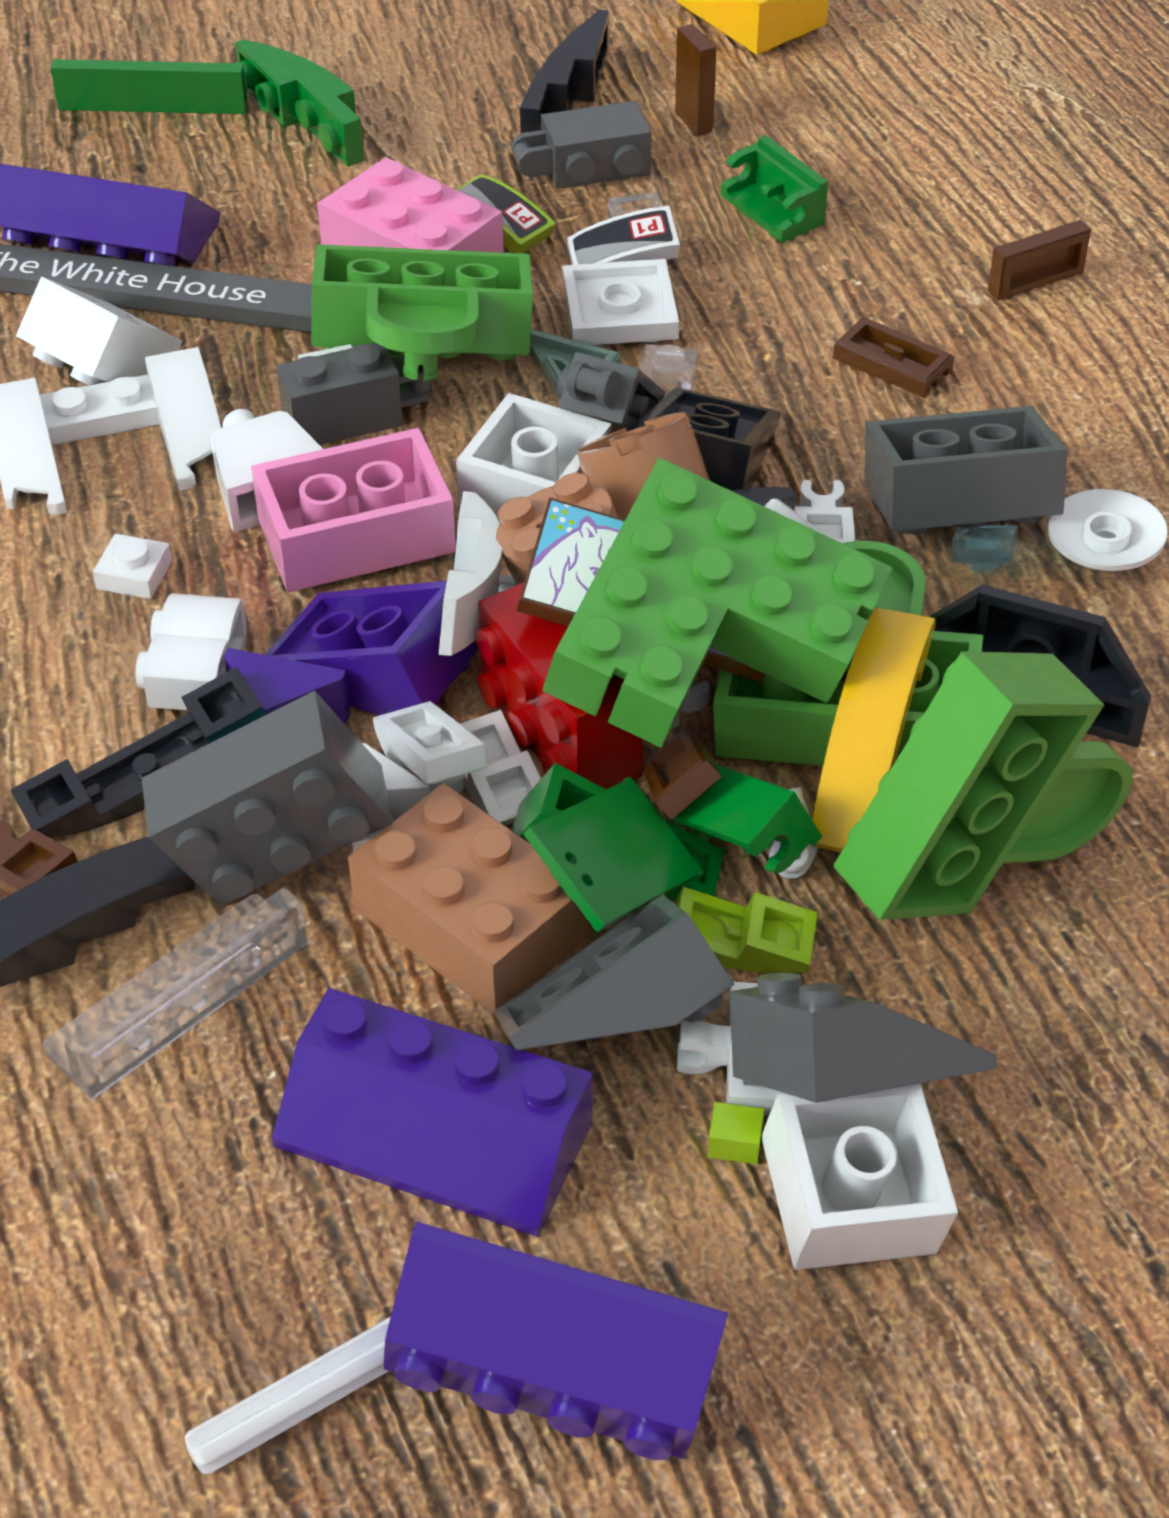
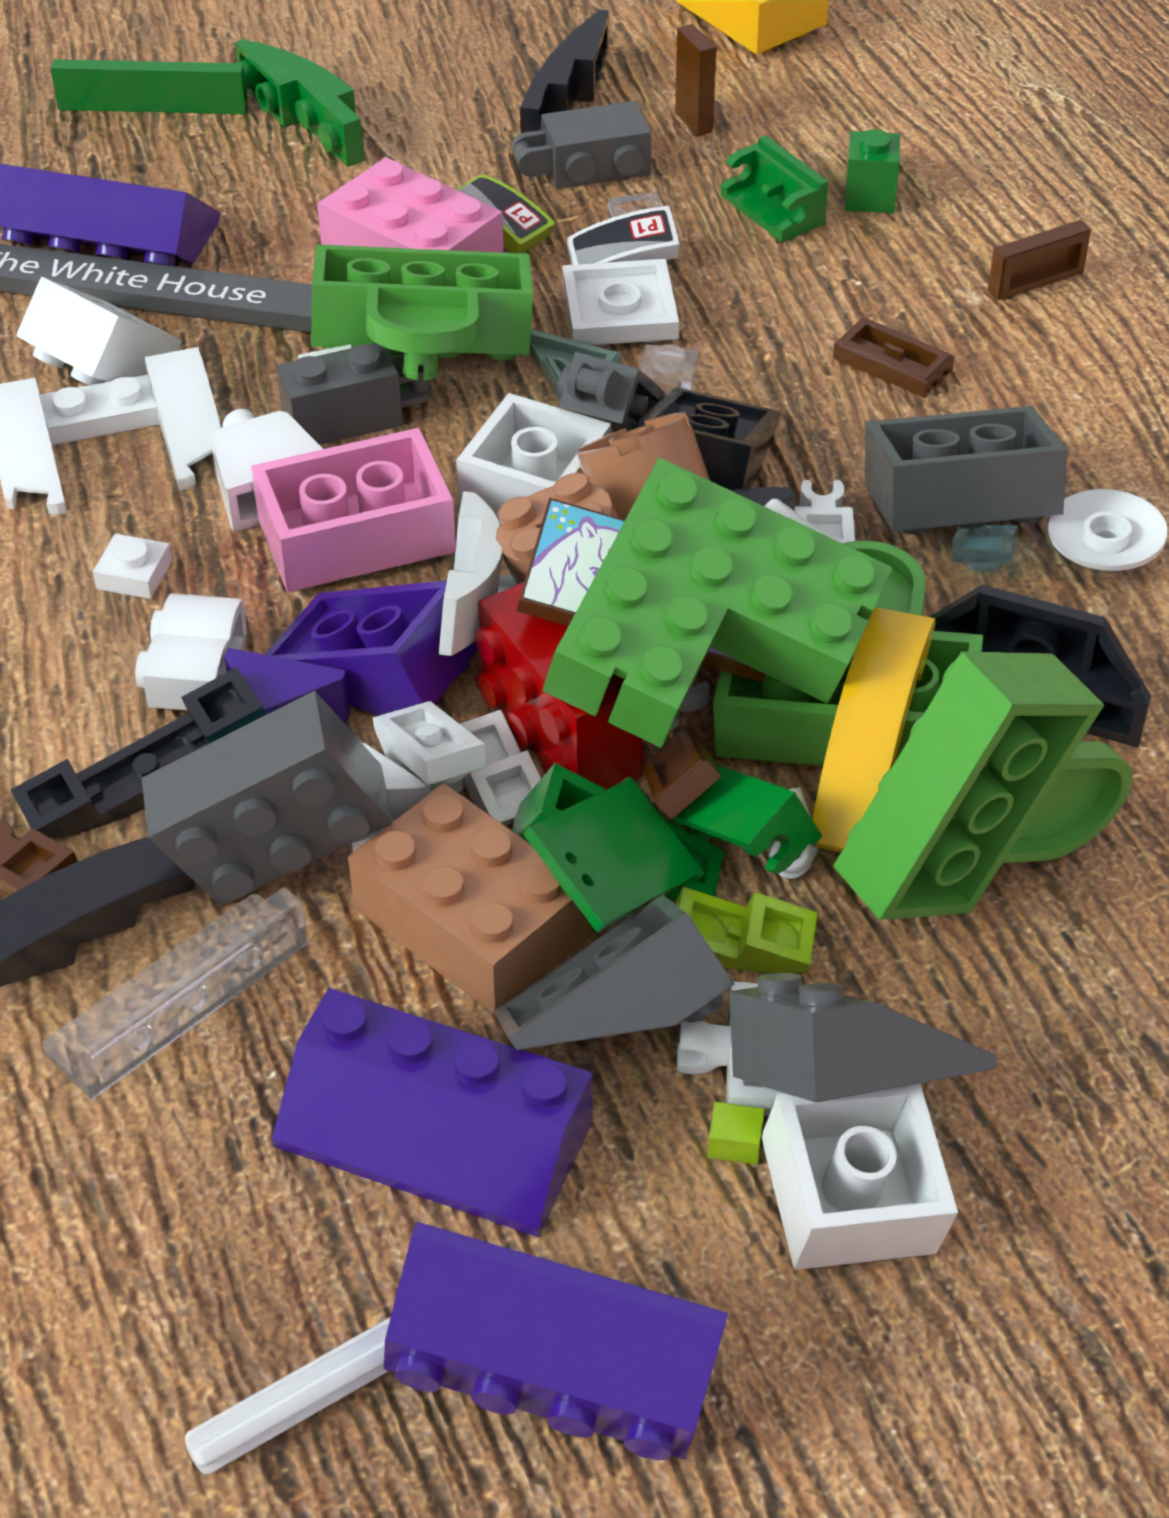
none -> green slope [844,129,901,213]

